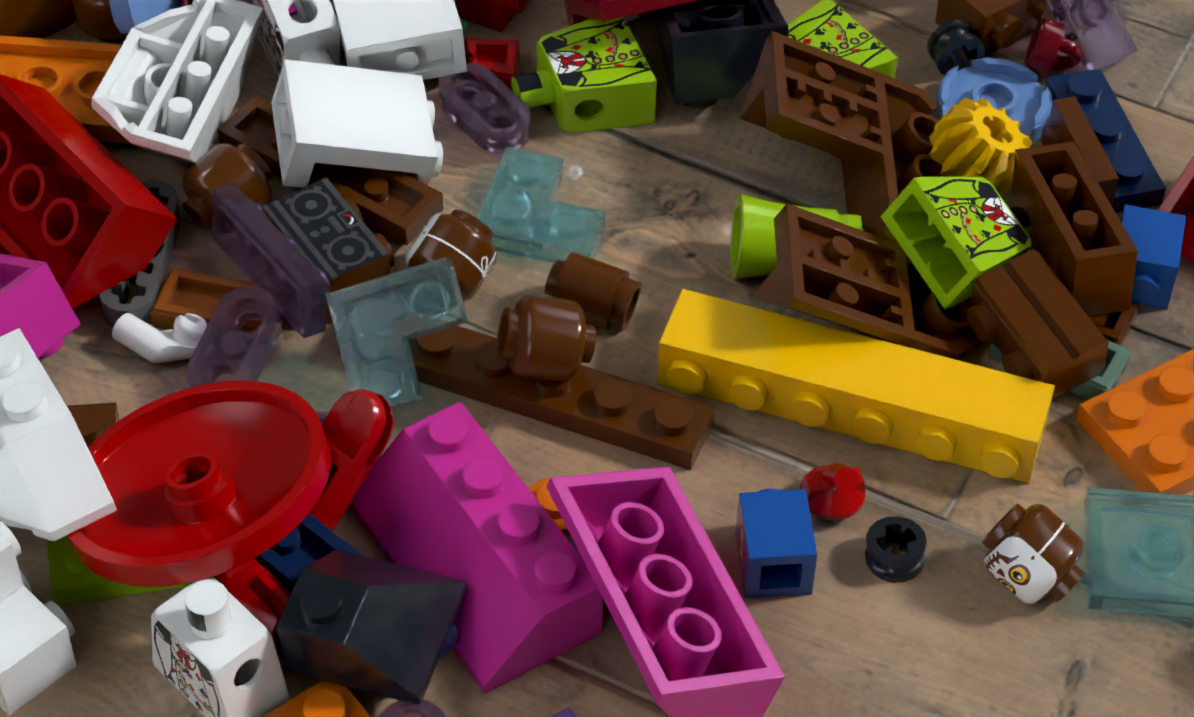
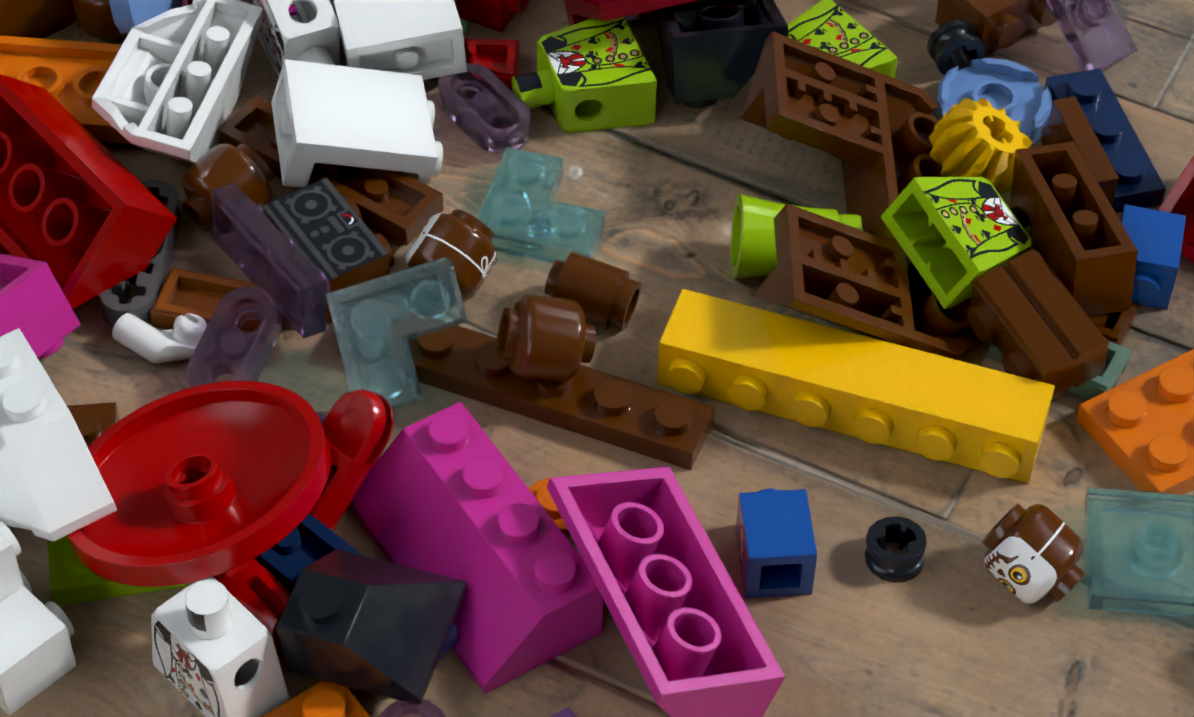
red plate [800,462,866,520] -> none
dark red tile [1023,18,1083,78] -> none

